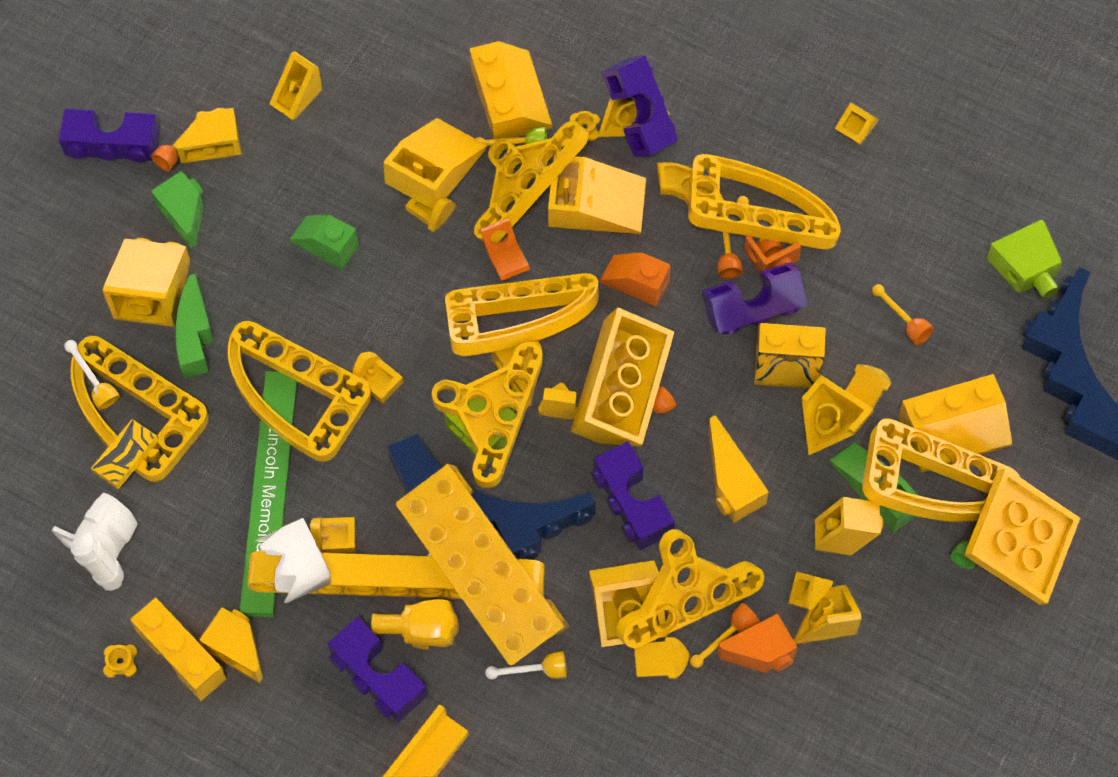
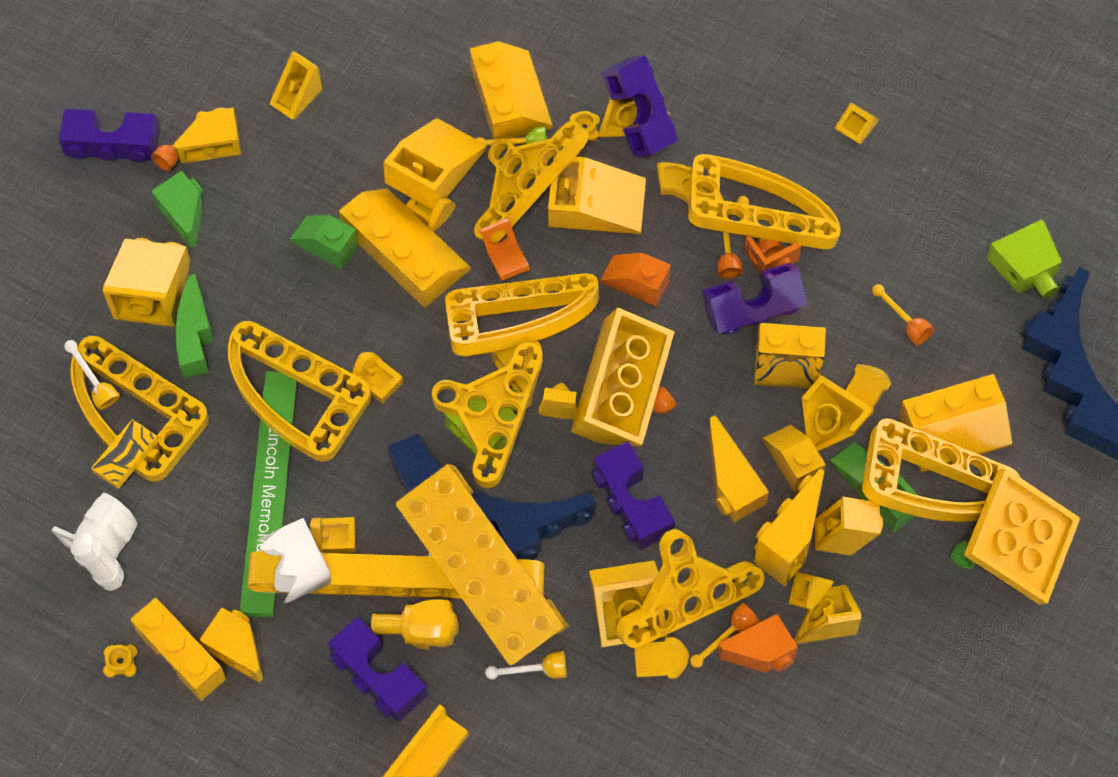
none -> yellow slope [339,188,471,308]
none -> yellow slope [754,468,824,587]
none -> yellow slope [762,424,826,493]

